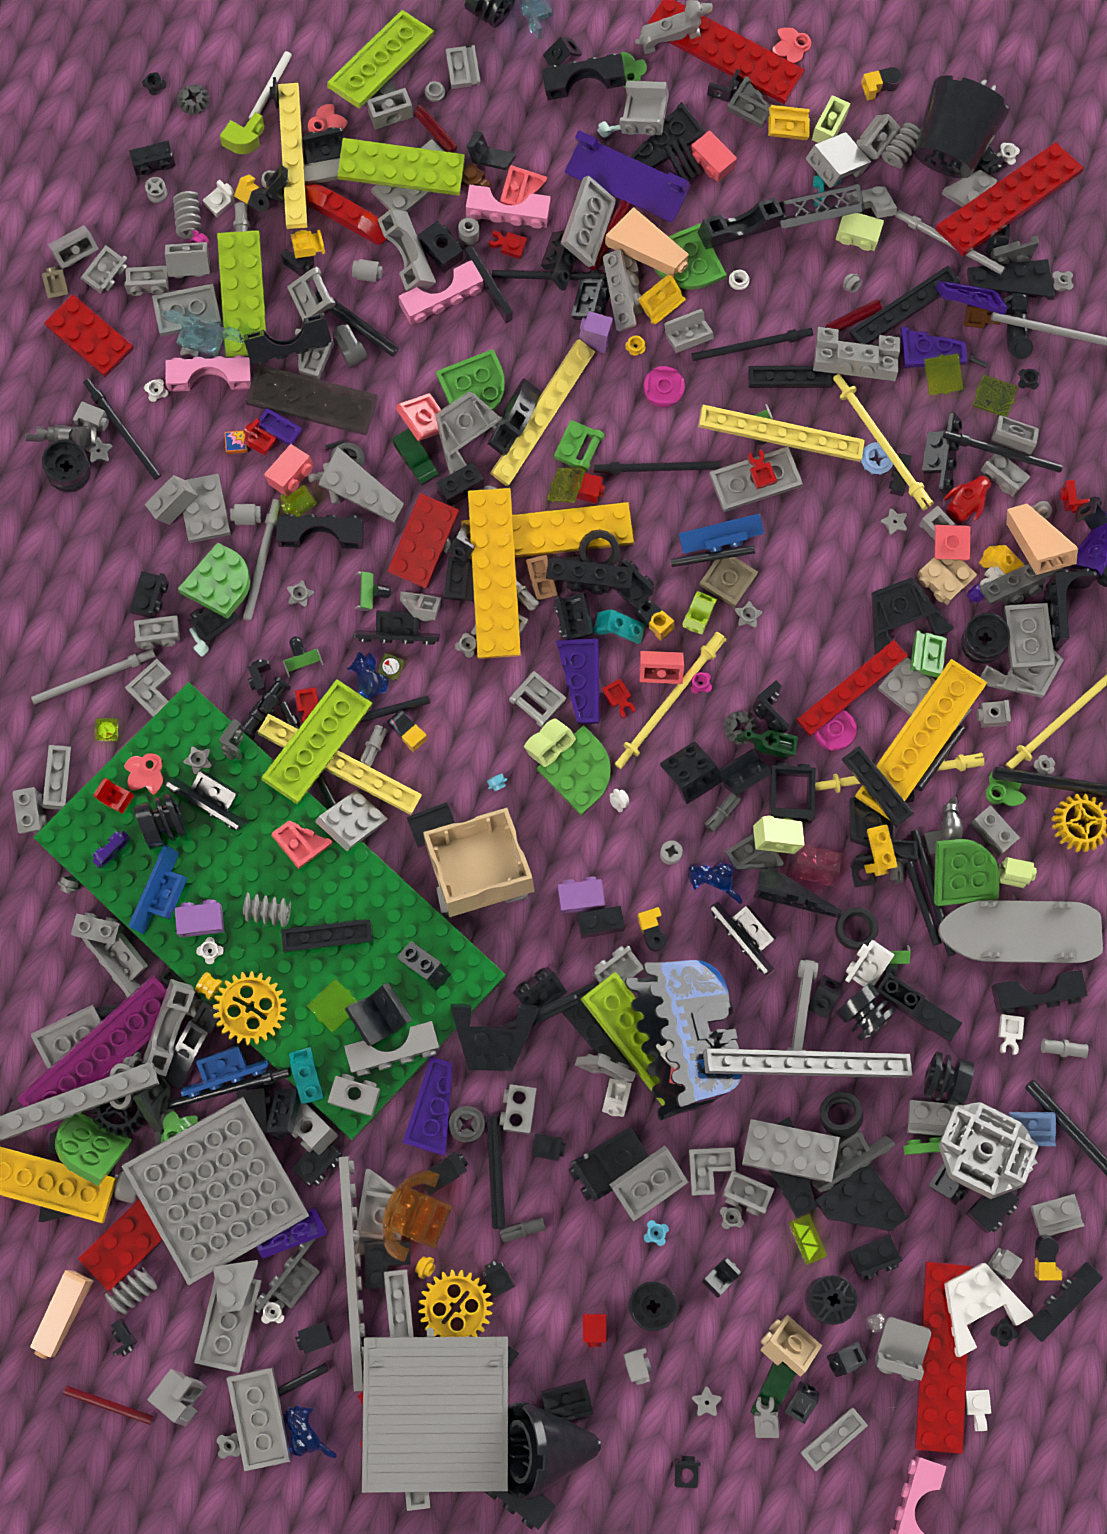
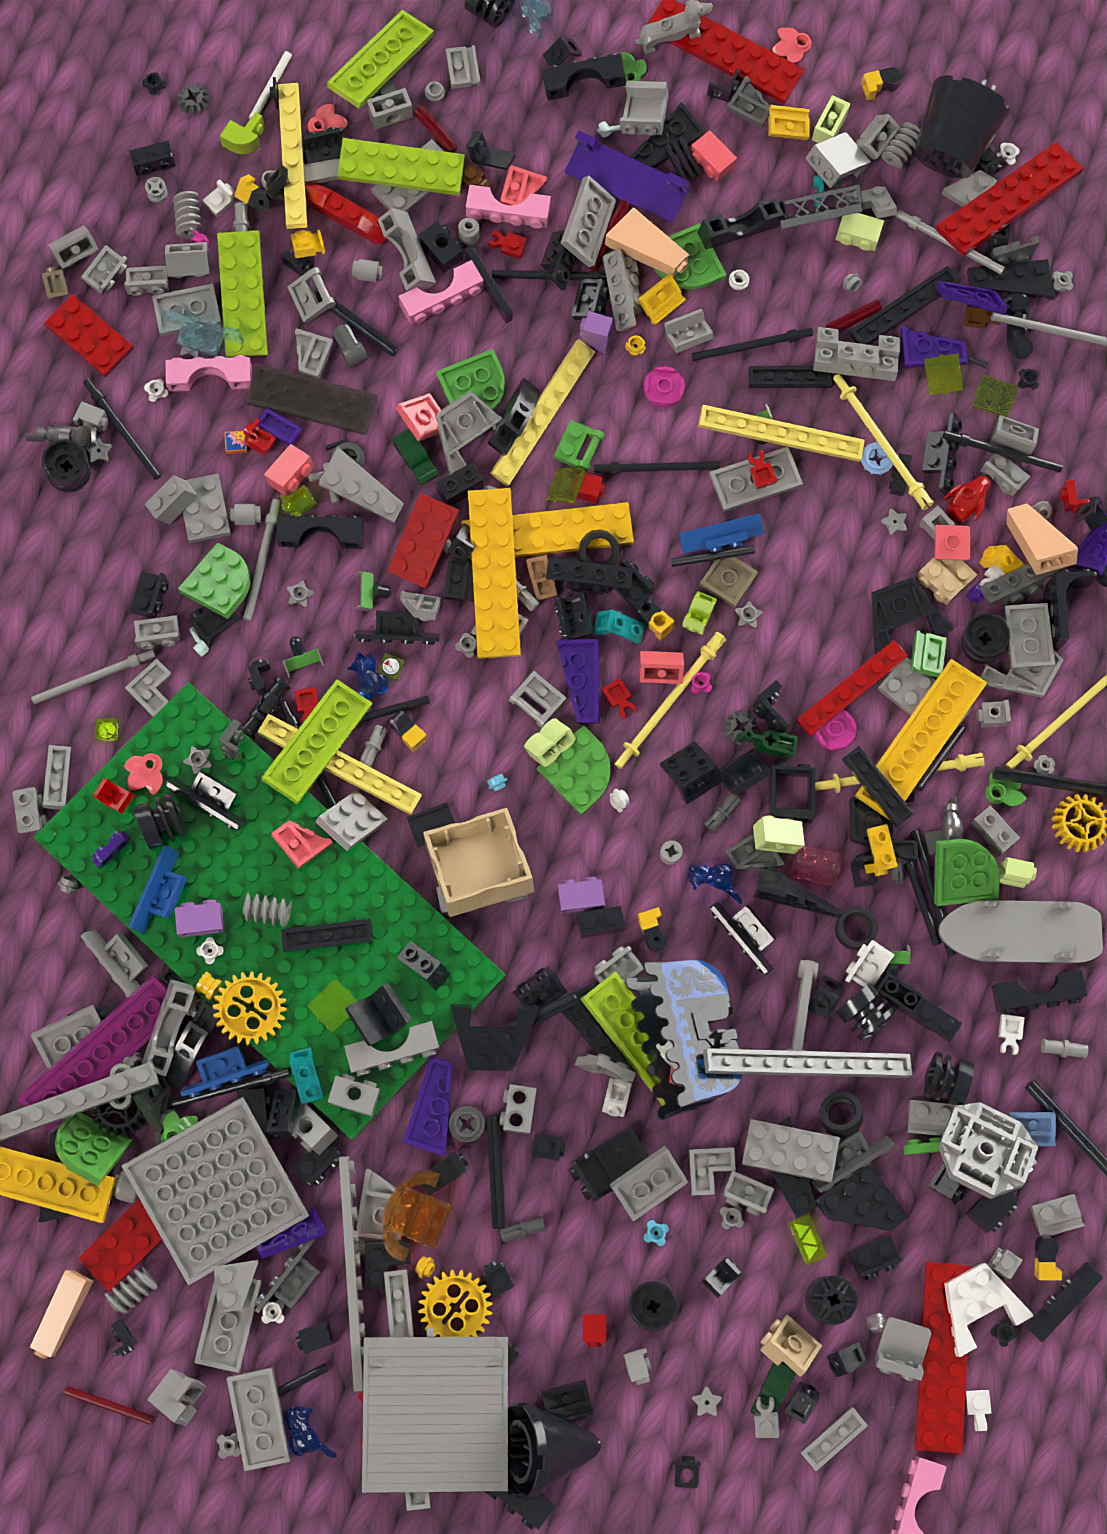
light grey bracket [71,912,124,945] -> none
black arch [244,313,332,365] -> none

